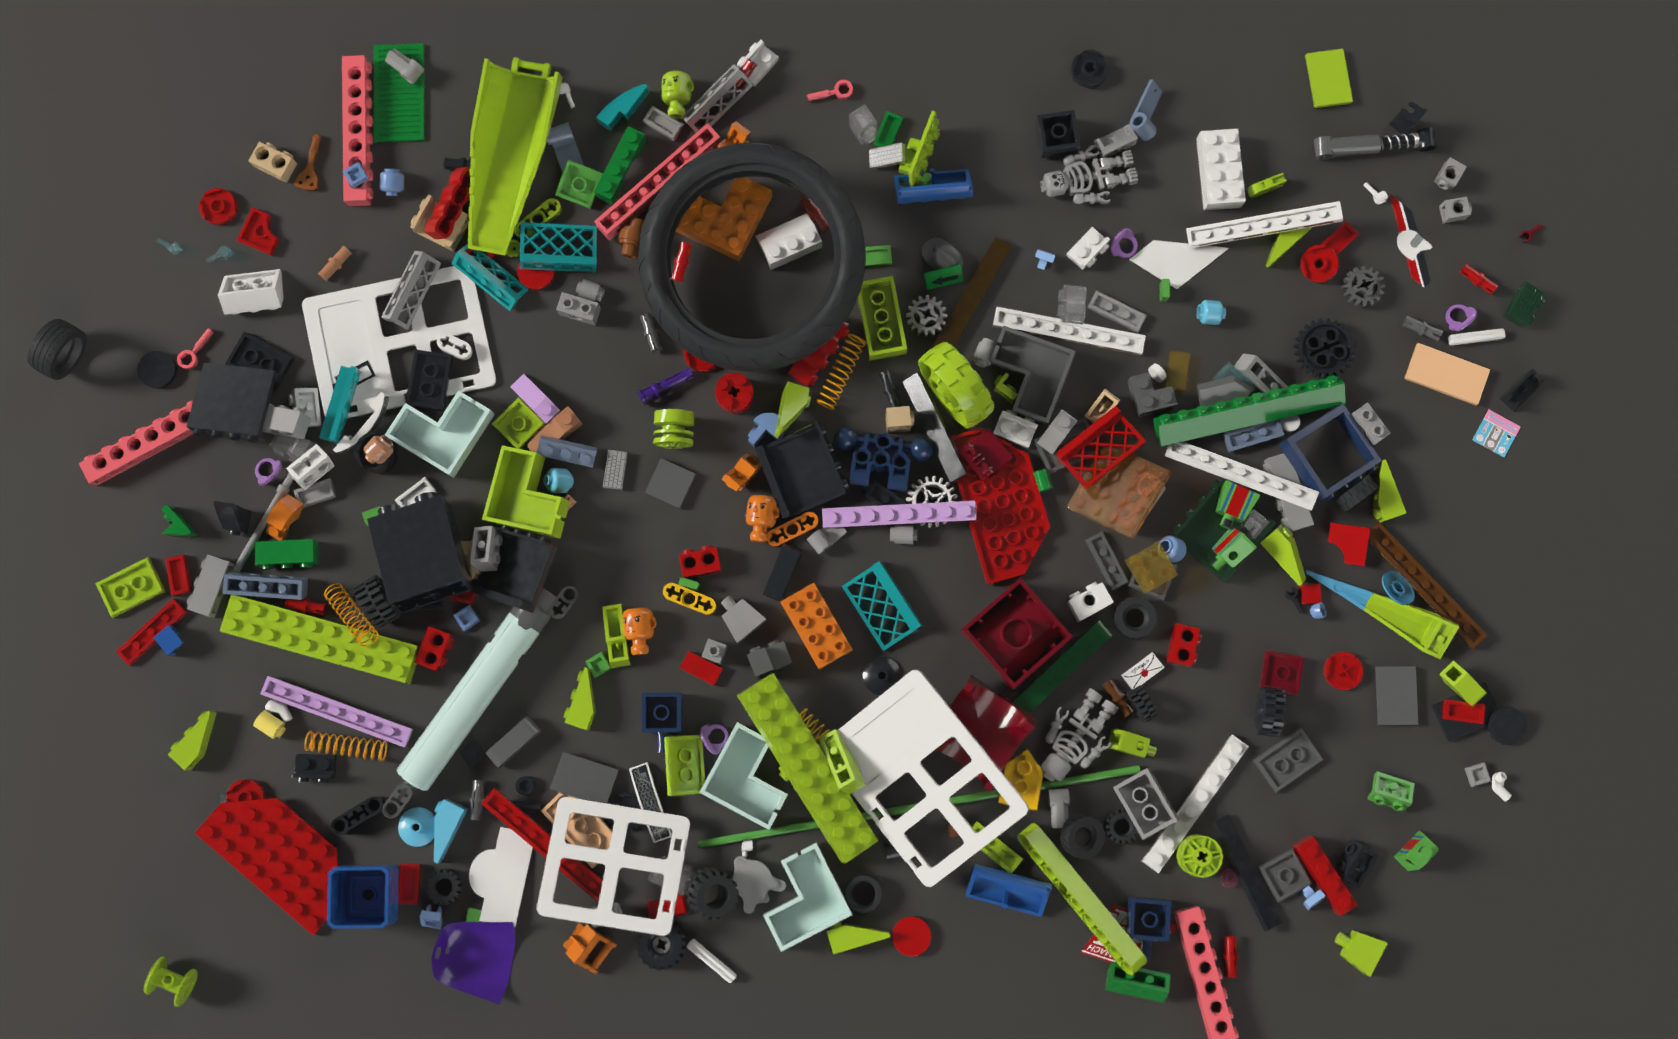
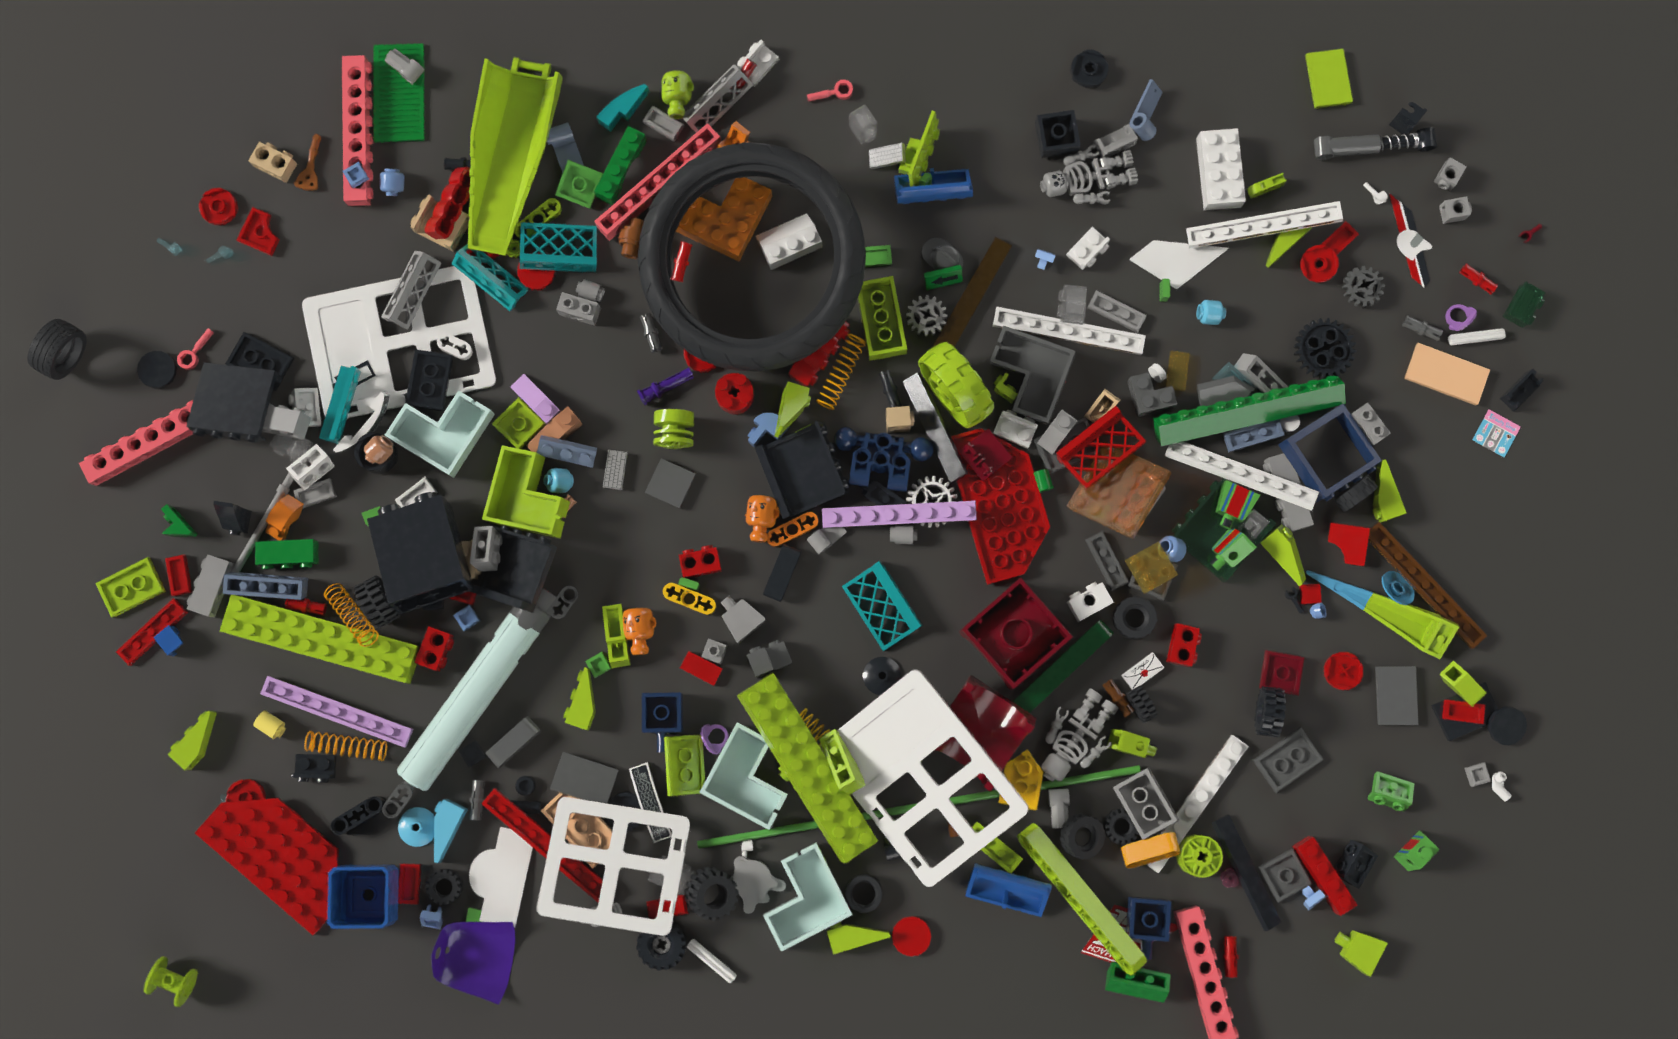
white slope [218,269,284,315] -> none
medium lavender piece [255,458,282,486] -> none
white arm [265,700,293,723] -> none
nougat pin [318,246,352,281] -> none
white hand [560,83,575,109] -> none
orange piece [563,922,617,974] -> none
orange brick [722,452,762,491] -> none
orange brick [781,583,853,670] -> none
clear red pin [800,196,830,232] -> none
green tile [873,111,904,148] -> none
light grey brick [973,338,997,368] -> none
medium lavender piece [1110,228,1138,258] -> none
none -> light orange beam [1121,832,1181,868]

